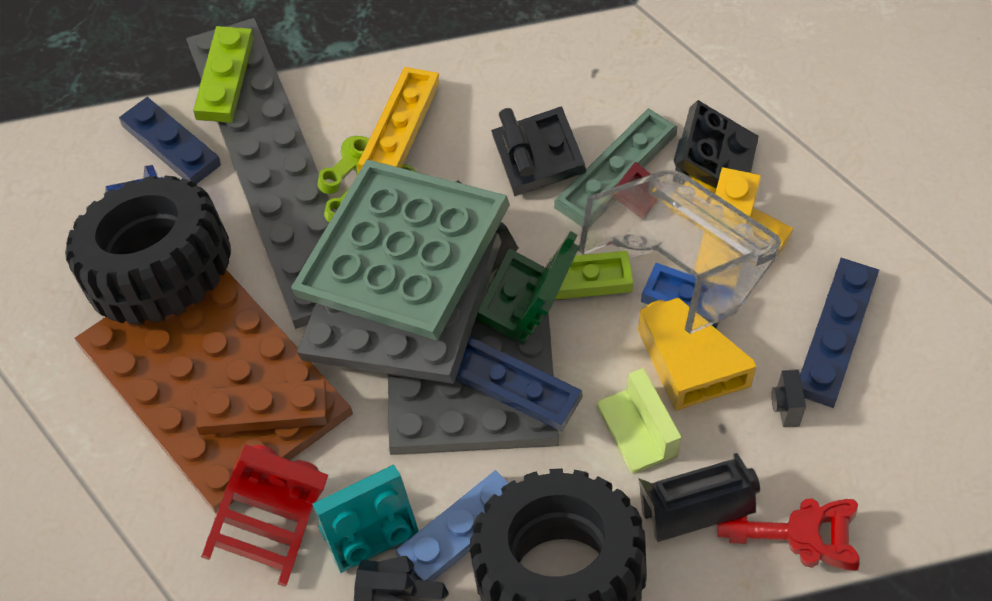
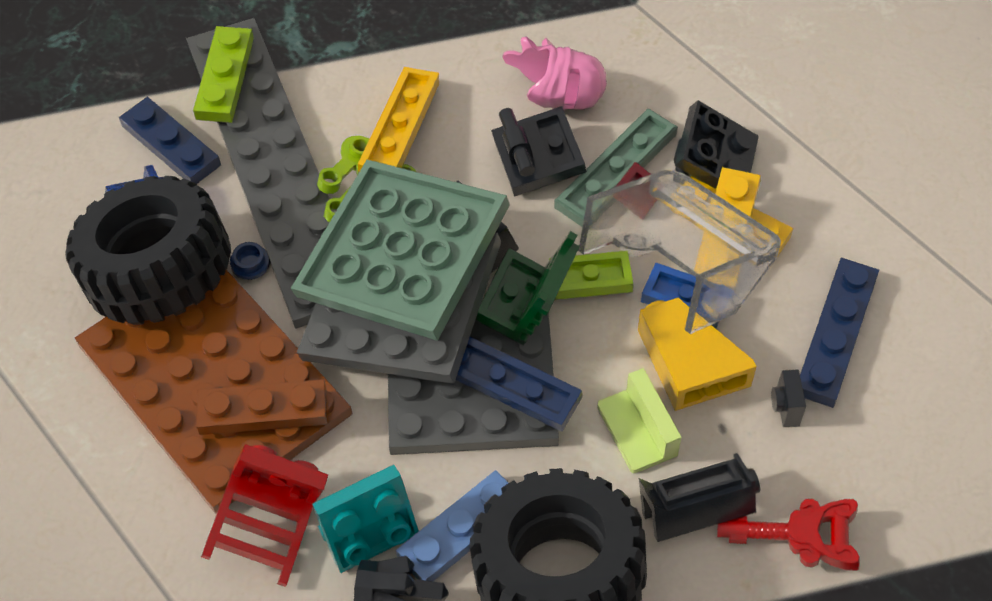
none -> dark blue plate [230,242,270,280]
none -> bright pink piece [502,36,607,110]

